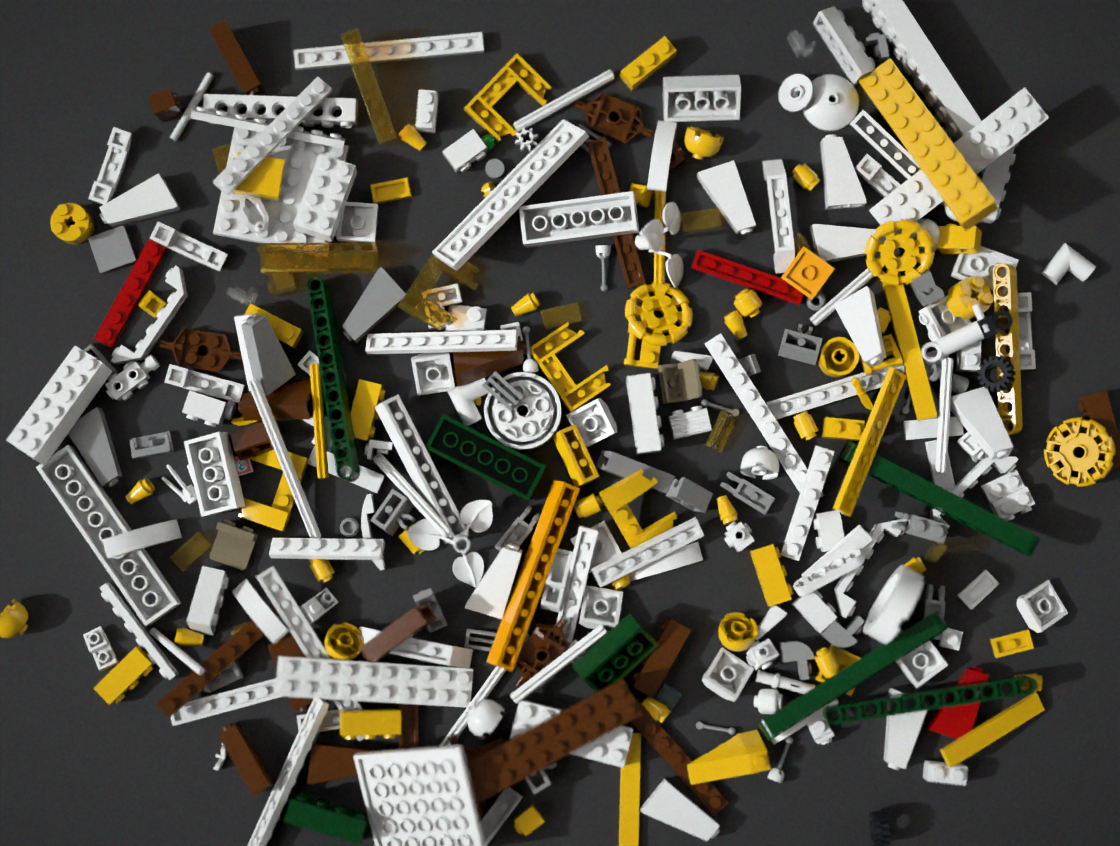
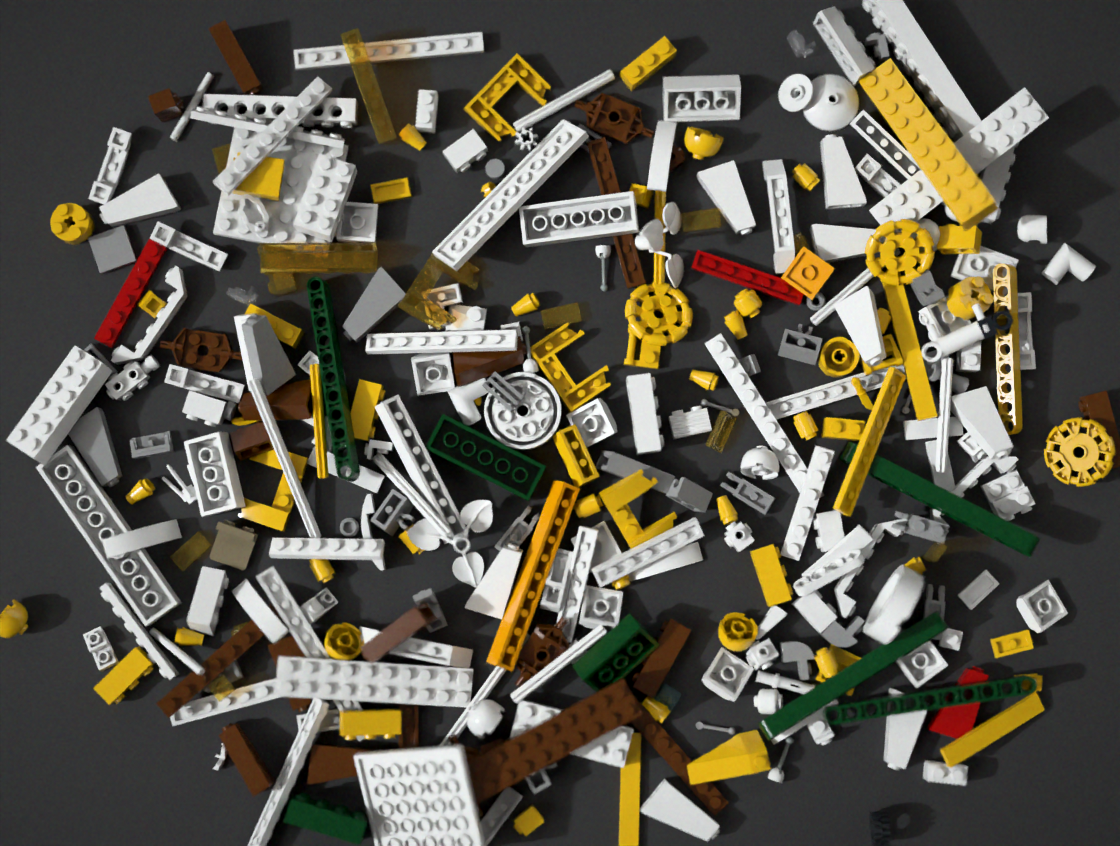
white tile [234,456,254,476] -> none
light grey tile [464,628,497,651] -> none
green hinge [481,134,497,151] -> none
dark tan bracket [658,359,702,404] -> none
white slope [671,351,713,372] -> none
black tyre [977,356,1016,392] -> none
none -> clear yellow plate [208,674,236,702]
none -> white helmet [1017,215,1047,244]

